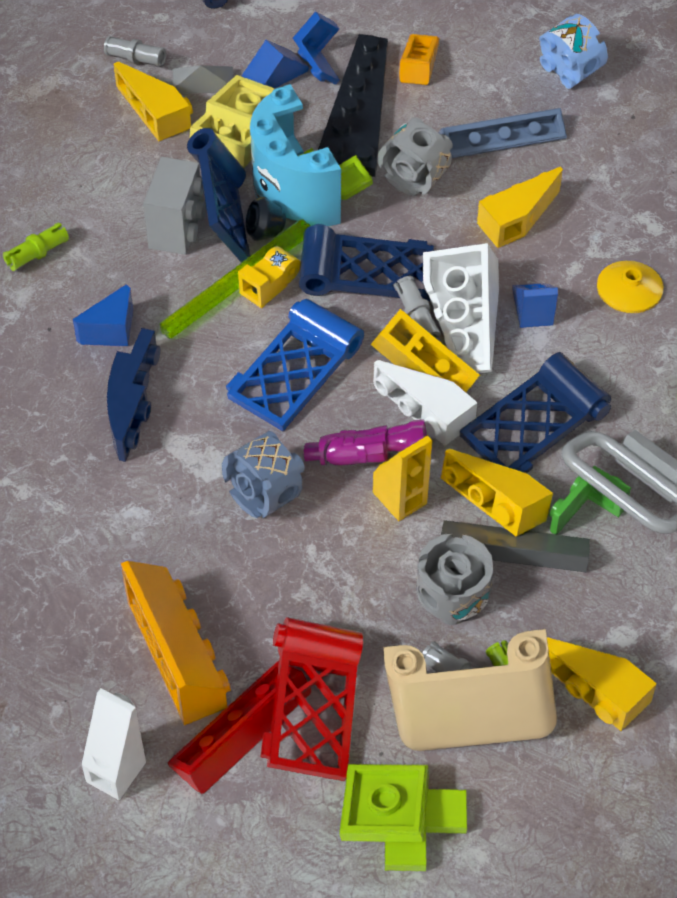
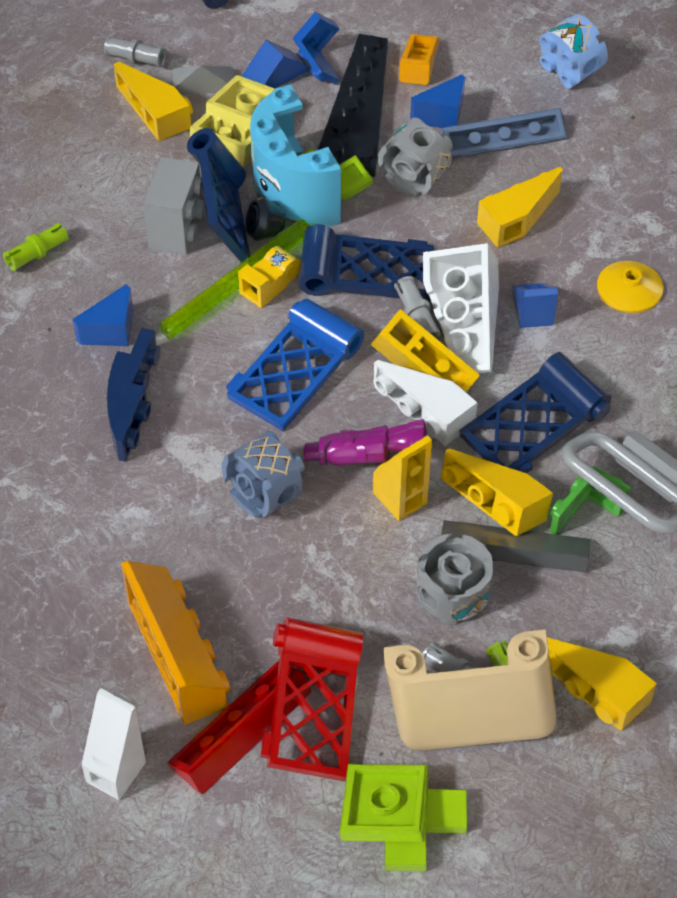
none -> blue slope [410,74,465,128]

